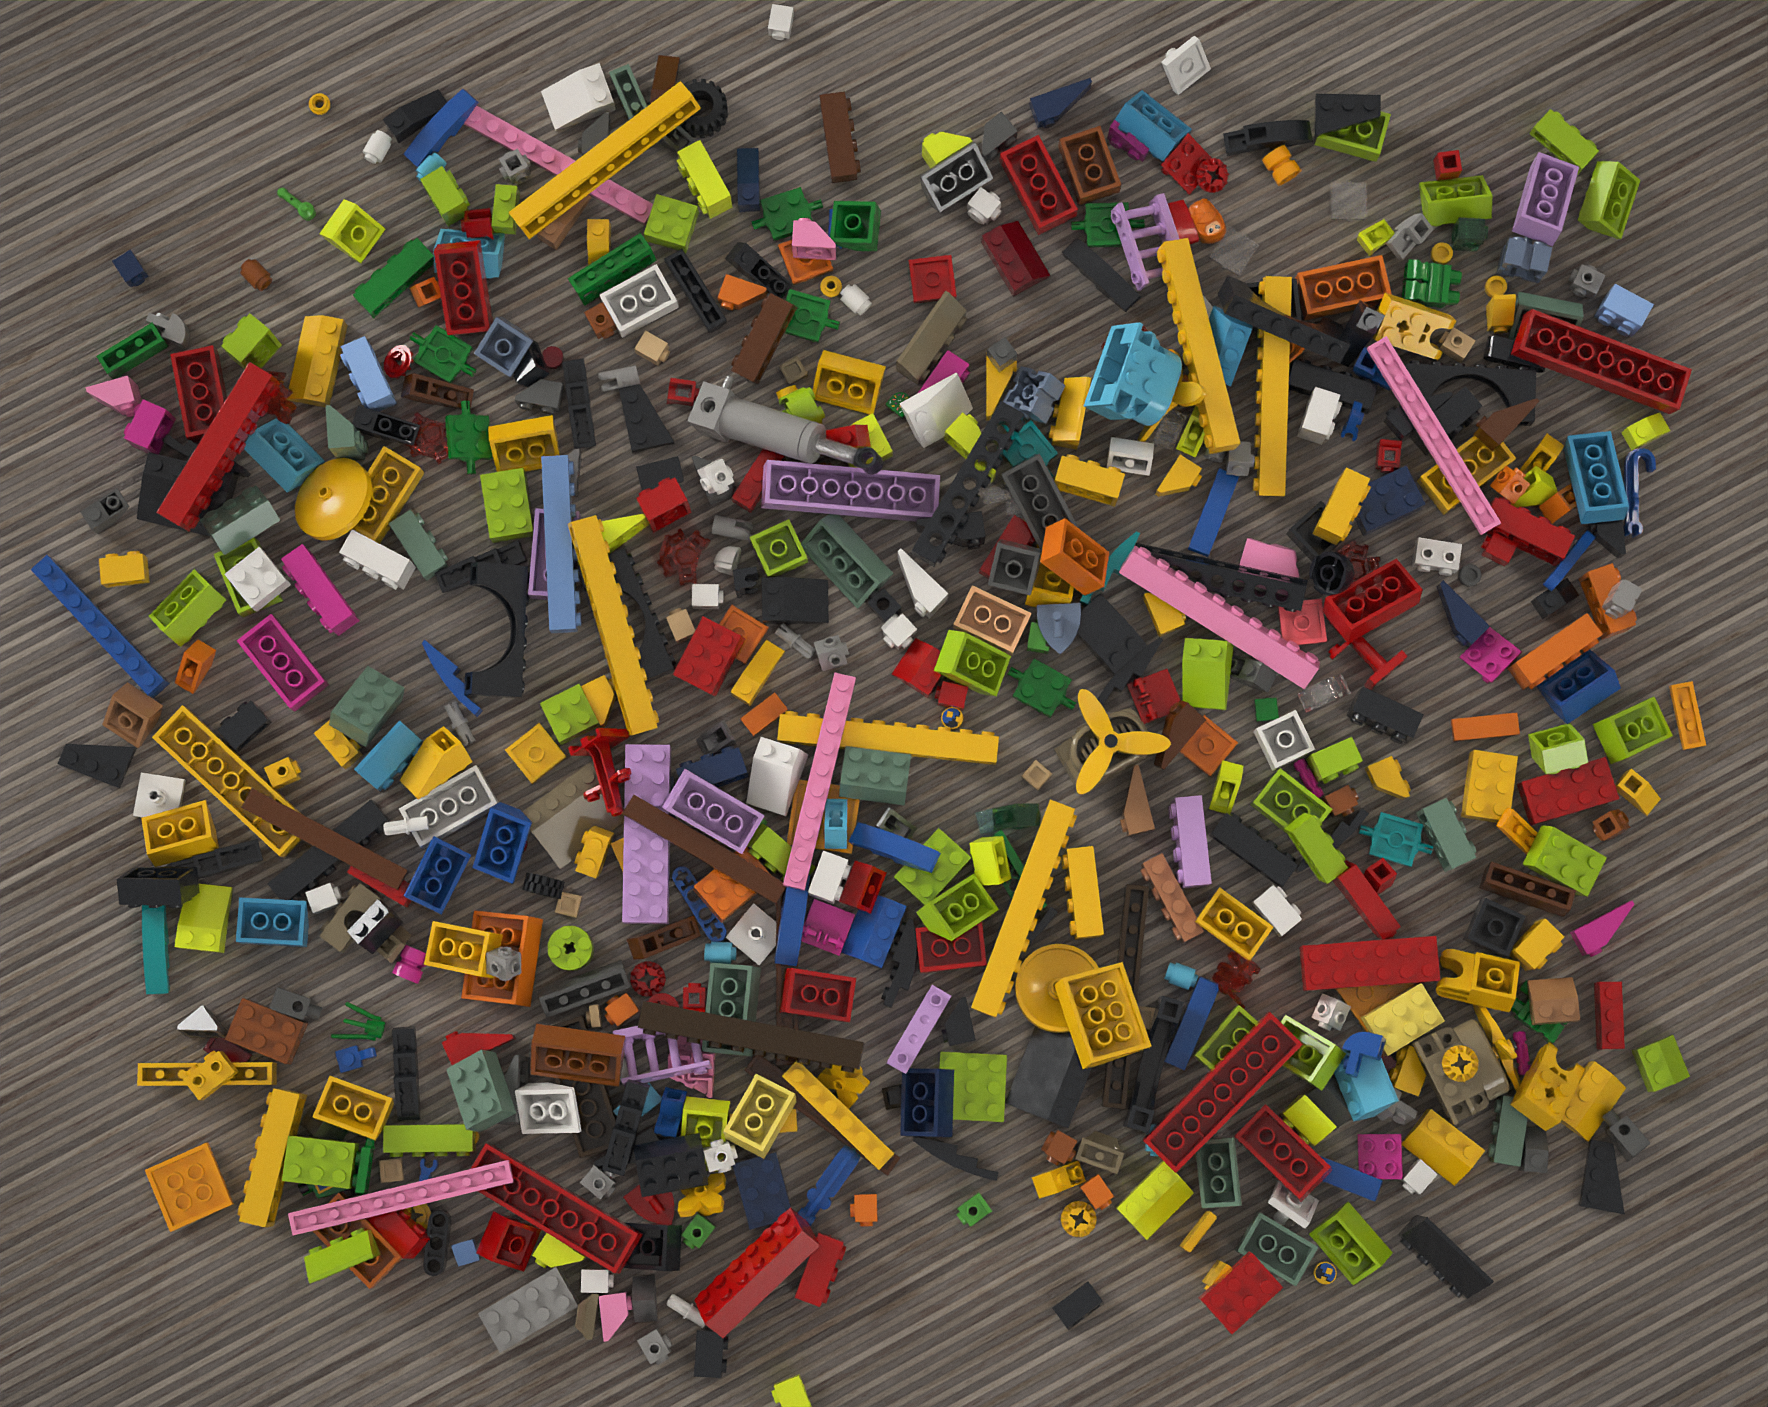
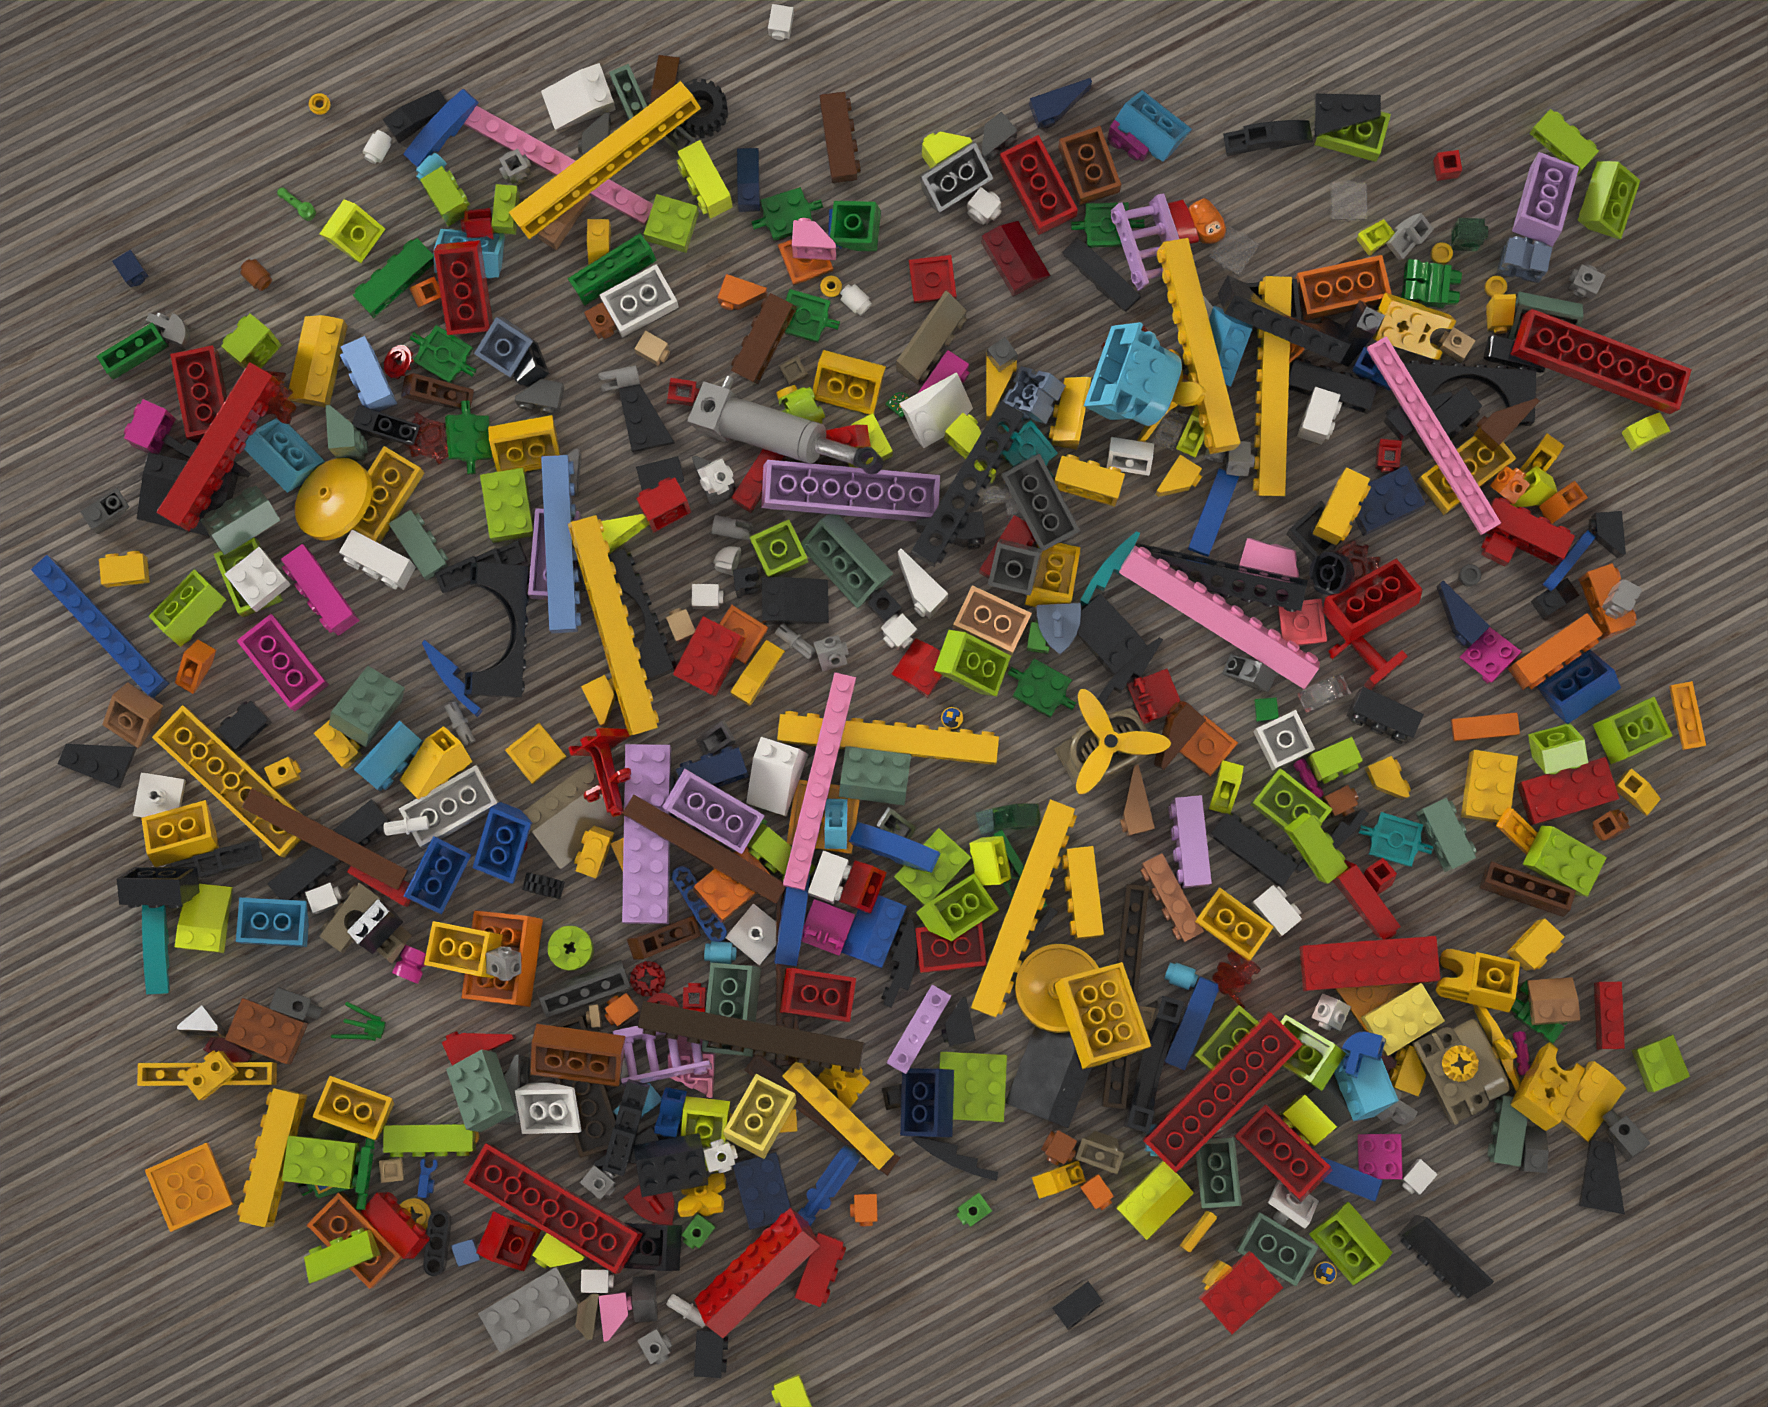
bright pink slope [85,376,142,417] -> none
bright pink plate [288,1160,514,1236] -> none
blue plate [335,1045,377,1073] -> none
black slope [392,1026,420,1121] -> none
lime brick [540,684,600,745] -> none
dark red tile [542,346,564,369] -> none
tan tile [555,892,582,918] -> none
black slope [562,358,596,449] -> none
clear red piece [657,528,711,586] -> none
black brick [664,249,727,333] -> none
black slope [725,242,792,298] -> none
orange tile [740,692,788,737] -> none
red brick [934,681,968,711] -> none
tan tile [1021,760,1052,791] -> none
orange brick [1040,518,1109,595] -> none
yellow gear [1061,1201,1097,1237] -> none
yellow slope [1142,593,1187,637] -> none
white tile [1161,36,1211,95] -> none
red hinge [1161,133,1212,195] -> none
lime slope [1182,638,1234,710] -> none
red gear [1196,158,1230,193] -> none
light orange wheel [1262,145,1302,186] -> none
blue plate [1341,401,1364,441] -> none
yellow slope [1402,1109,1485,1186] -> none
white brick [1412,537,1462,576] -> none
lime slope [1419,175,1493,227] -> none
black brick [1463,898,1526,958] -> none
dark azure brick [1563,431,1629,524] -> none
dark pink slope [1570,900,1634,957] -> none
light blue brick [1594,284,1654,337] -> none
blue piece [1623,448,1656,538] -> none

